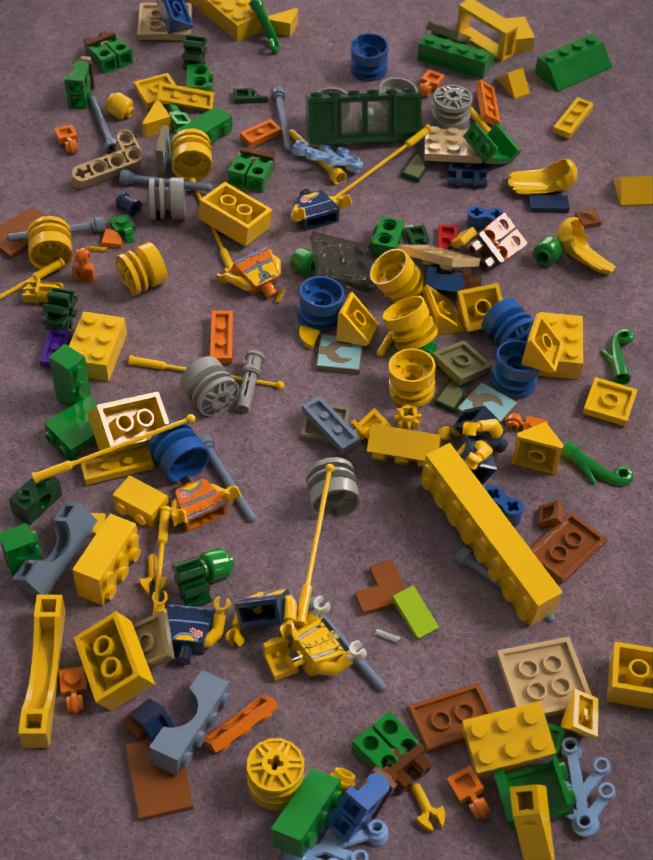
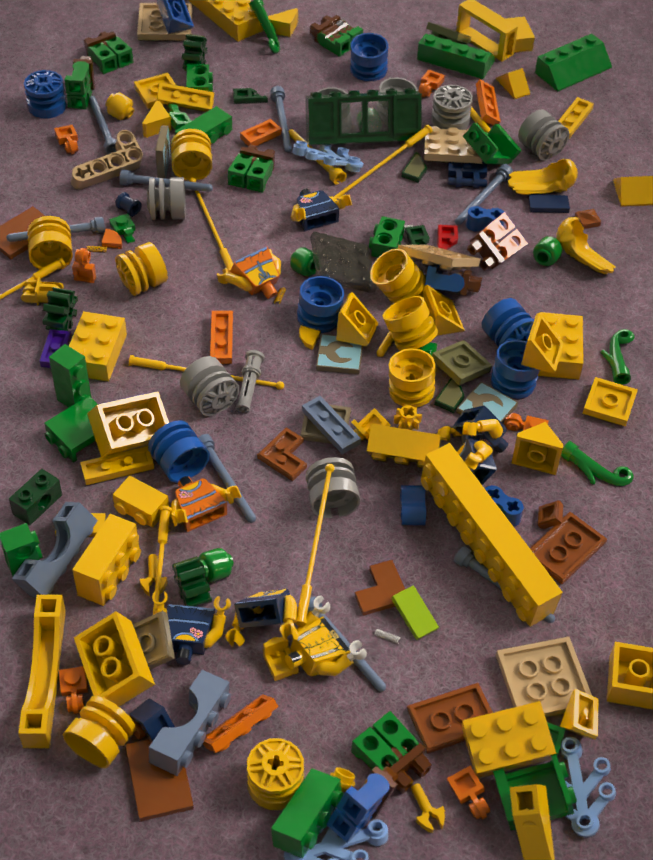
yellow piece [31,414,196,484] -> none
yellow brick [198,182,272,247] -> none
yellow tile [450,227,477,249] -> none
yellow slope [457,283,503,332] -> none
none -> blue wheel [24,70,67,119]
none -> yellow wheel [63,696,136,768]
none -> dark orange tile [257,427,307,481]
none -> hips [310,15,363,57]
none -> blue axle [400,485,426,525]
none -> sand blue piece [455,164,513,225]
none -> light grey wheel [518,109,569,161]

